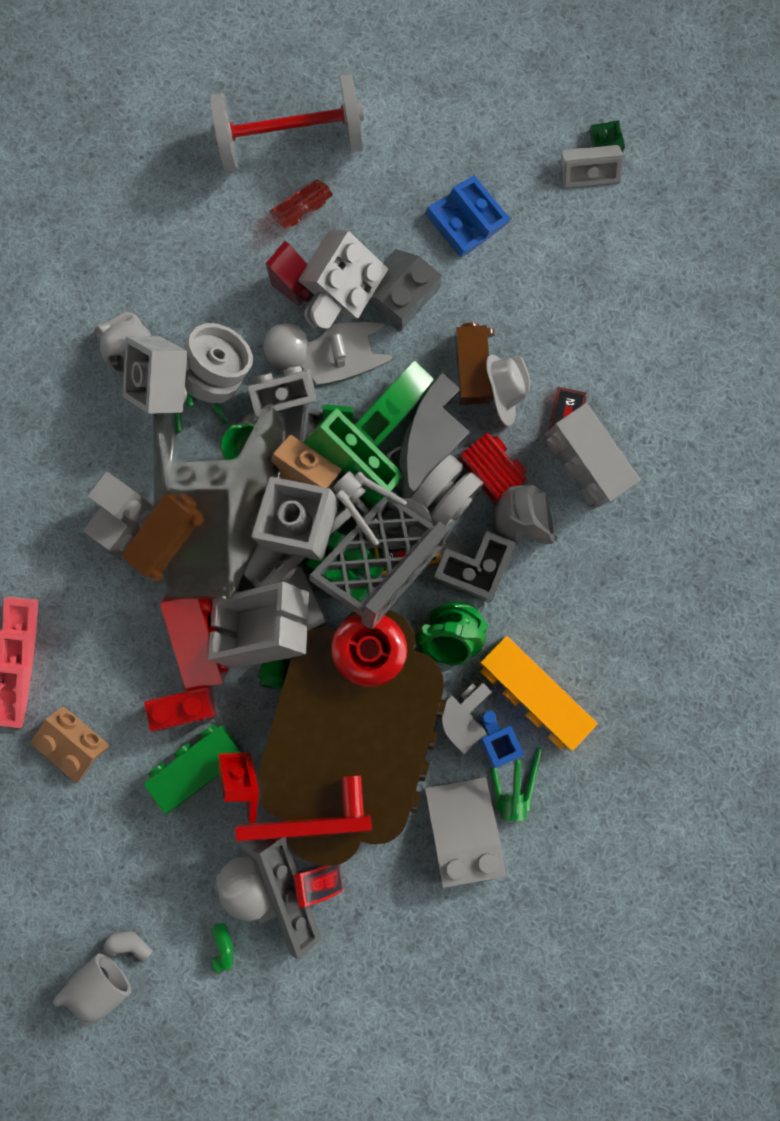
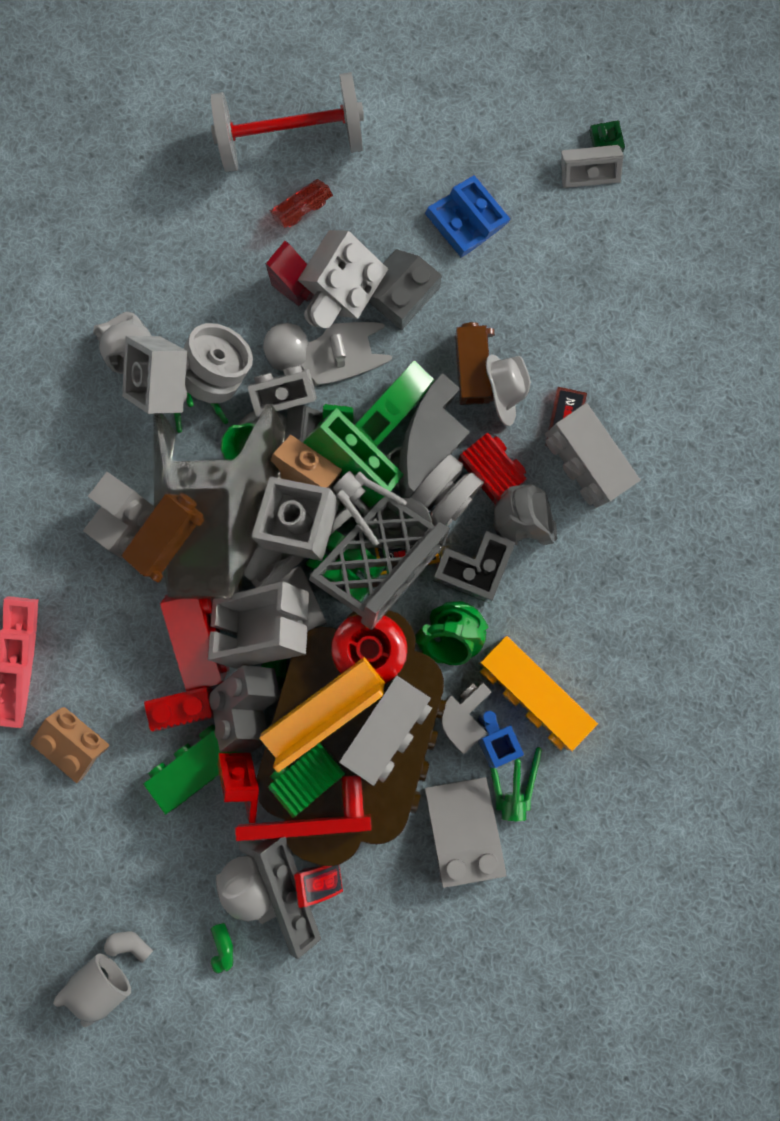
none -> dark grey brick [209,665,280,753]
none -> light orange panel [259,657,385,773]
none -> green brick [268,742,346,818]
none -> light grey brick [339,676,432,786]

